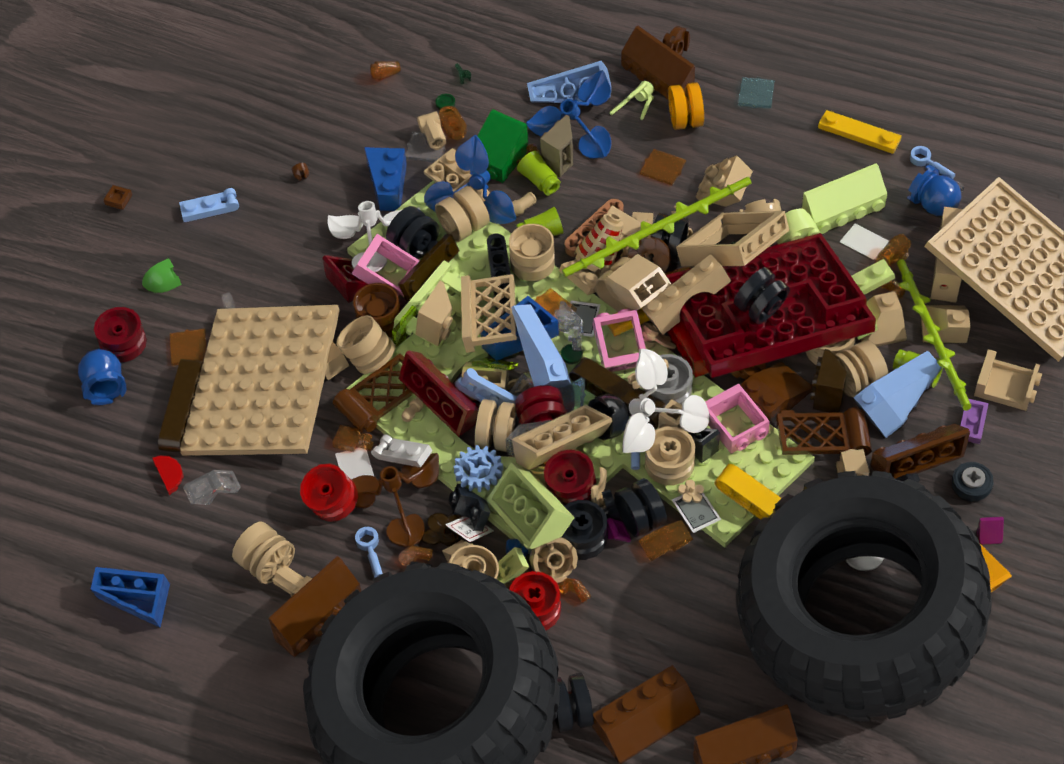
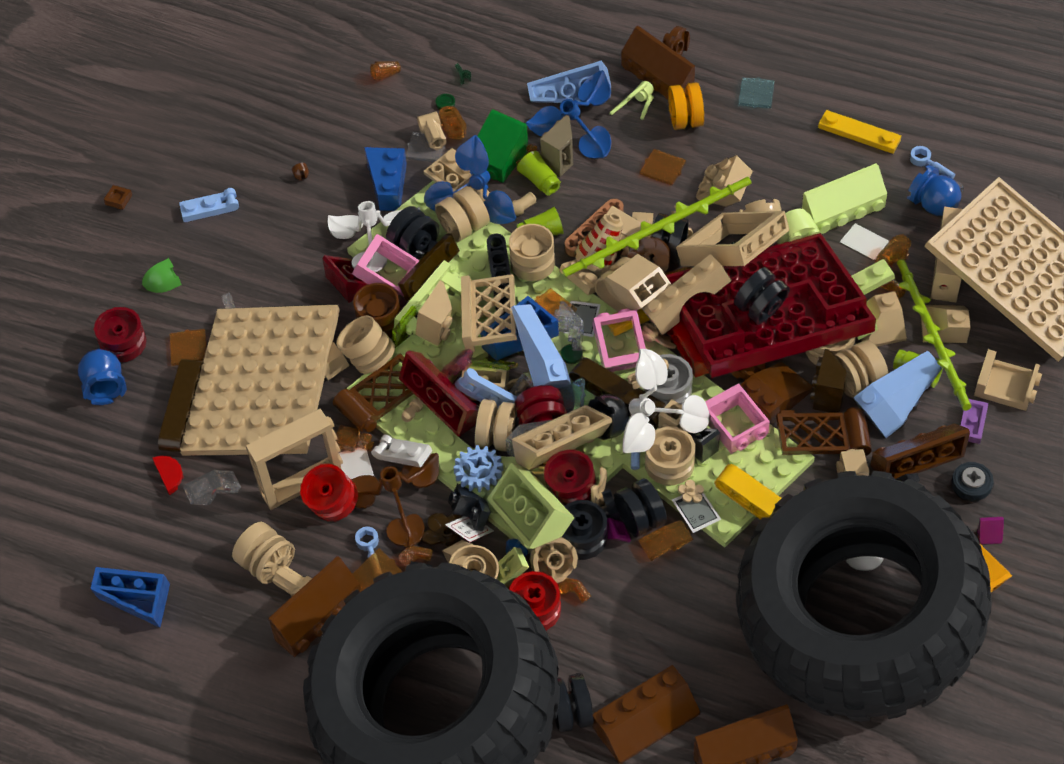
none -> tan window [246,409,343,510]
none -> clear orange piece [353,548,402,591]
none -> clear pink slope [441,349,473,378]

